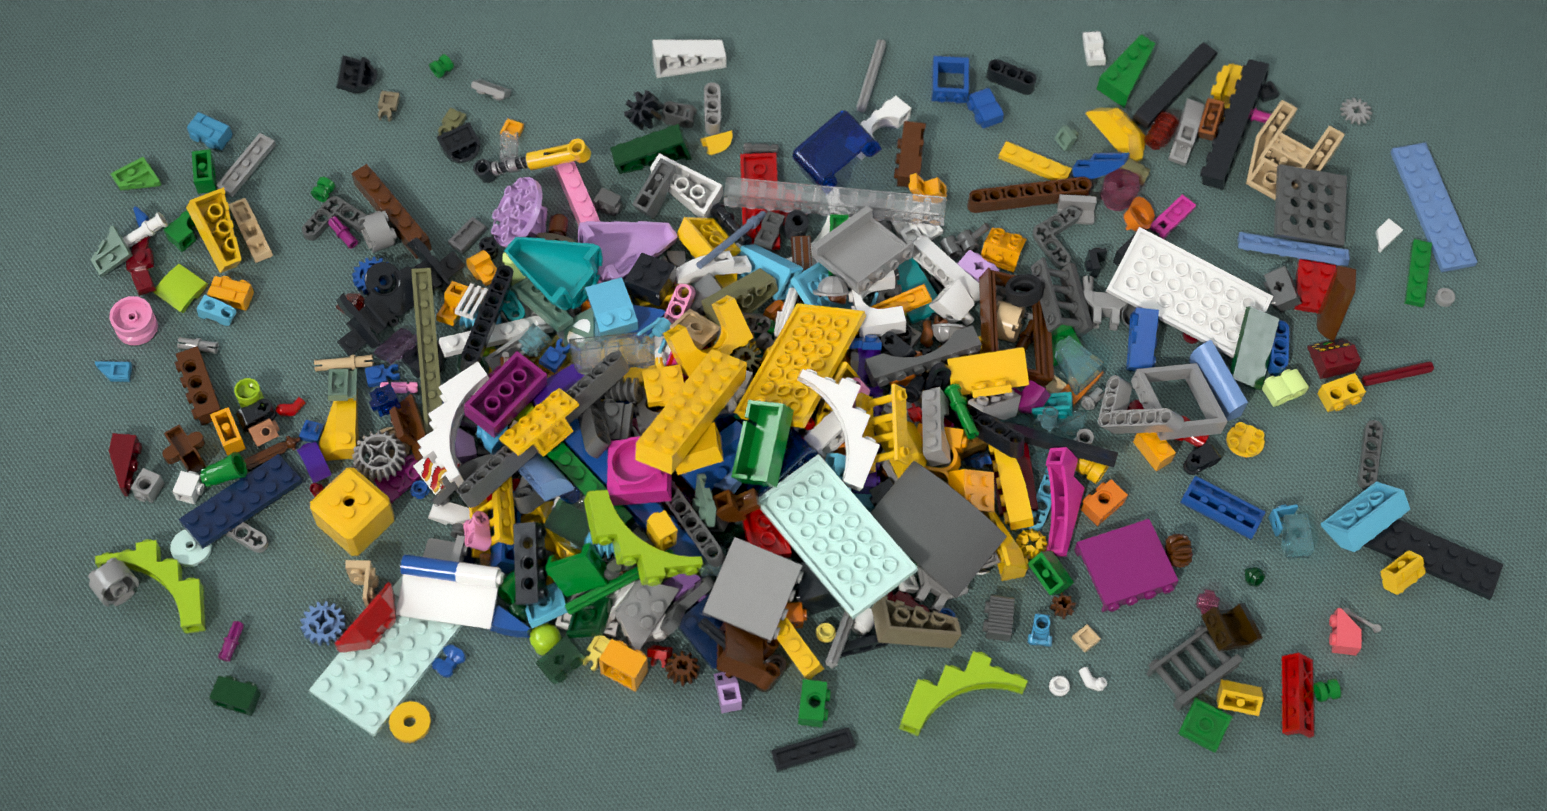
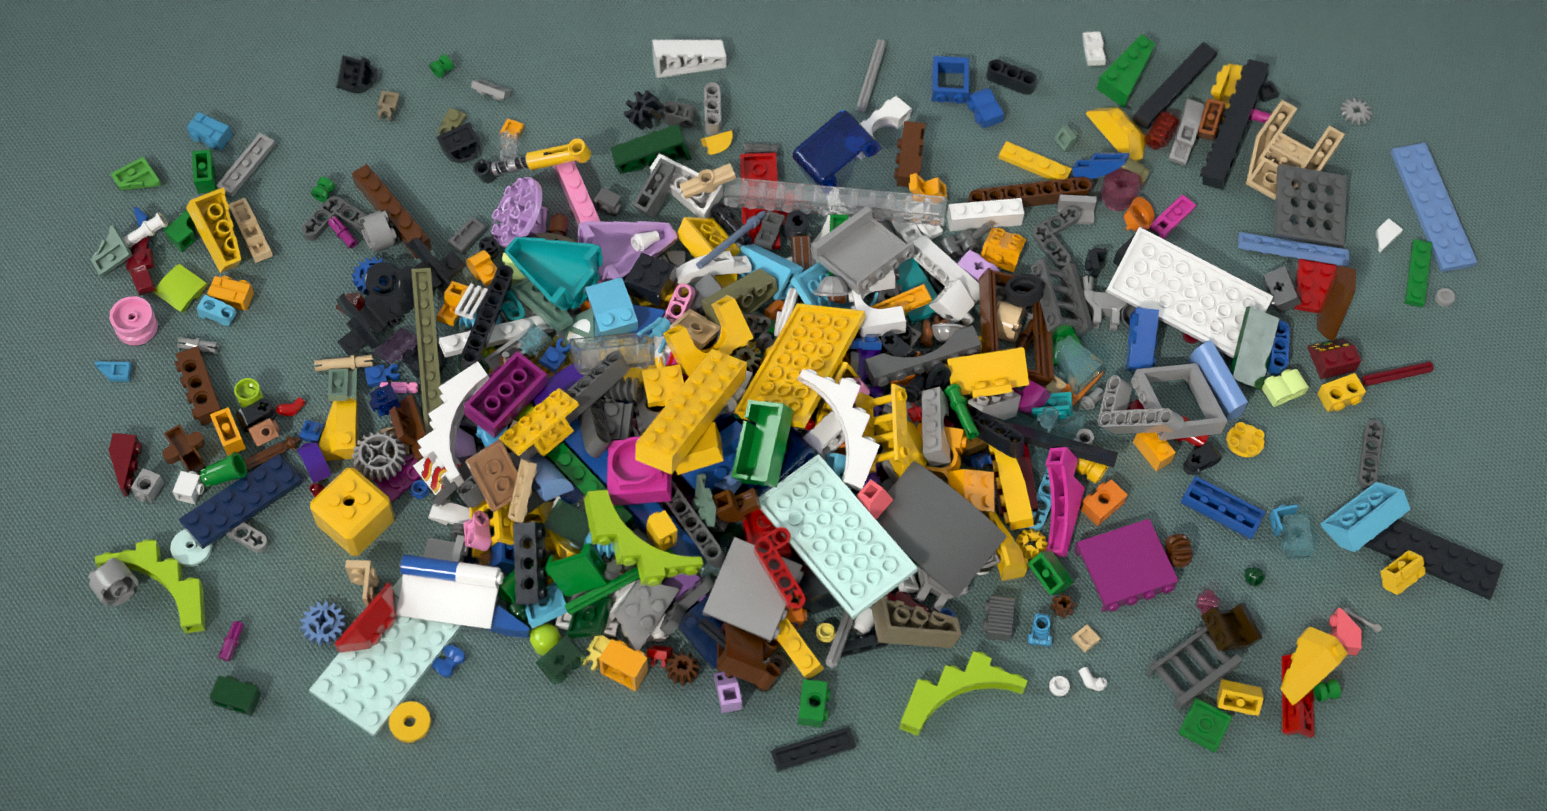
none -> medium nougat tile [465,440,518,512]
none -> tan plate [508,459,537,523]
none -> white cone [631,230,660,251]
none -> tan piece [679,163,736,199]
none -> red beam [754,527,805,611]
none -> coral slope [857,479,893,520]
none -> white brick [947,198,1024,231]
none -> yellow wedge [1280,627,1348,705]

